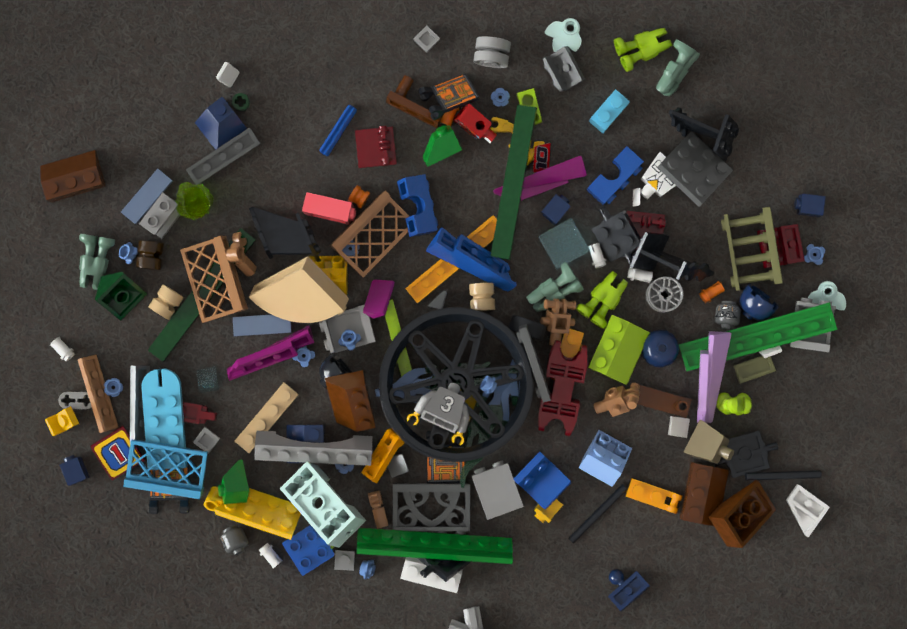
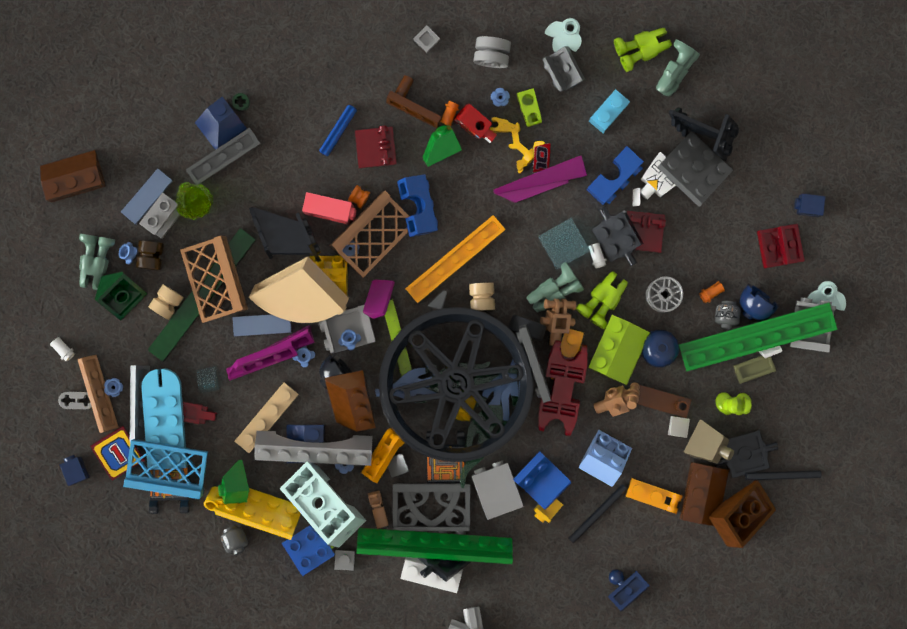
yellow bracket [45,406,79,436] -> none
light grey plate [193,427,221,454] -> none
white slope [216,62,239,87] -> none
medium nougat bar [226,232,256,276] -> none
white pin [259,543,283,568] -> none
medium blue plate [360,560,376,579] -> none
light grey torso [407,383,470,445] -> none
flag [418,74,480,120] -> none
blue wedge [426,228,517,292] -> none
medium blue plate [480,375,497,394] -> none
dark green tile [491,105,537,260] -> none
dark blue brick [540,194,571,225] -> none
white pin [627,267,653,284] -> none
black piece [630,232,715,282] -> none
lavender wedge [697,331,731,423] -> none
olive fence [721,207,783,291] -> none
white wing [786,484,830,537] -> none
medium blue plate [804,244,825,265] -> none

